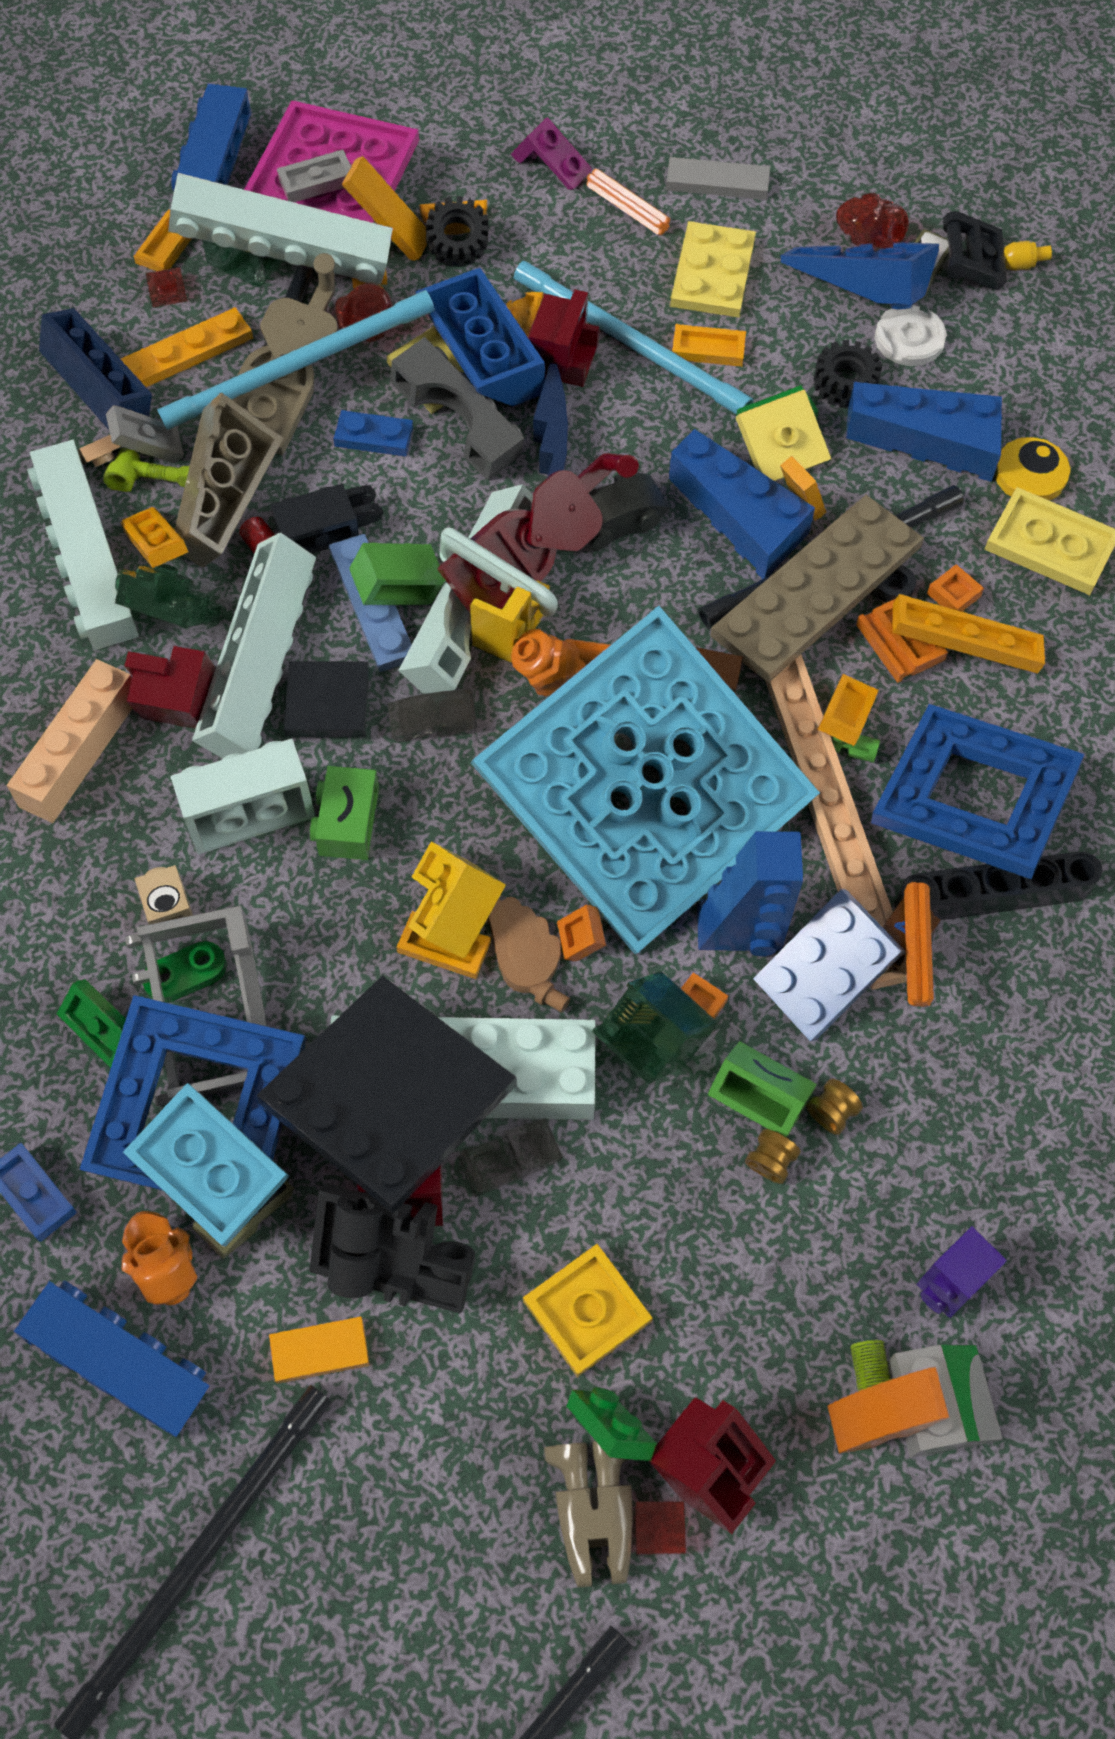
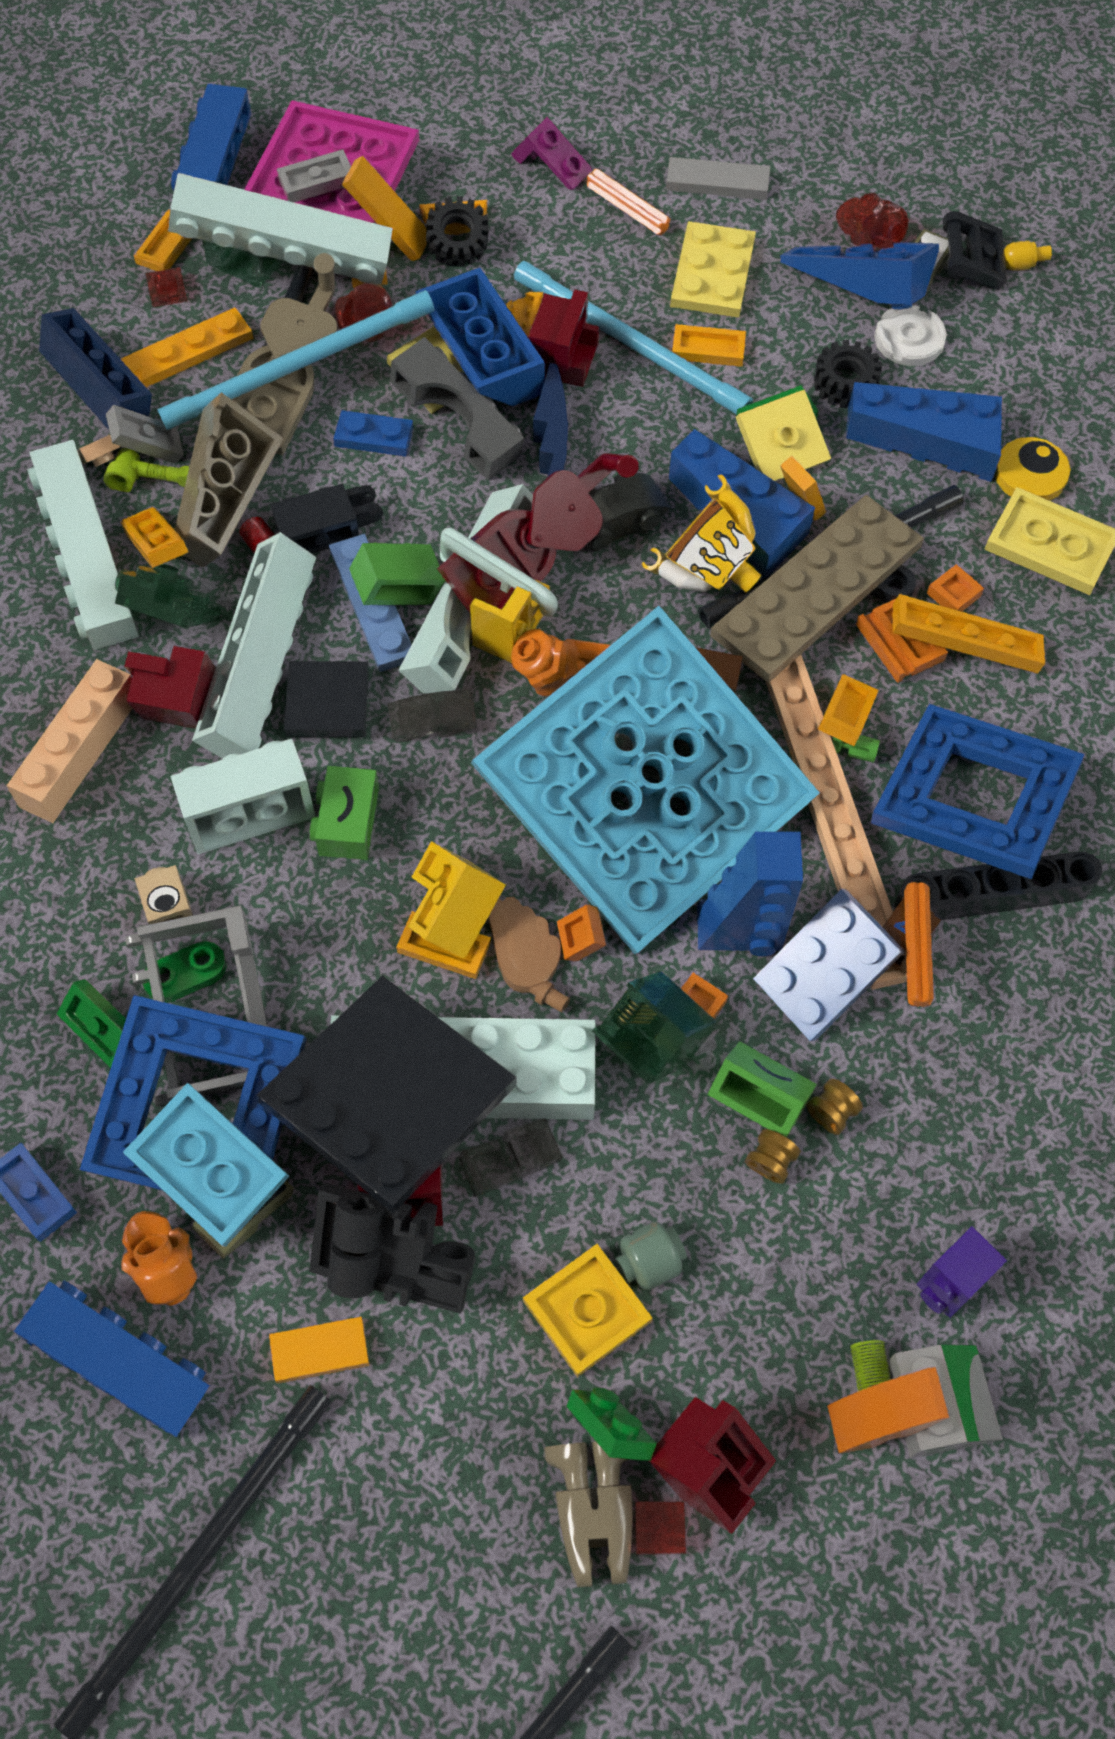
none -> sand green head [615,1222,687,1290]
none -> torso [642,475,761,592]

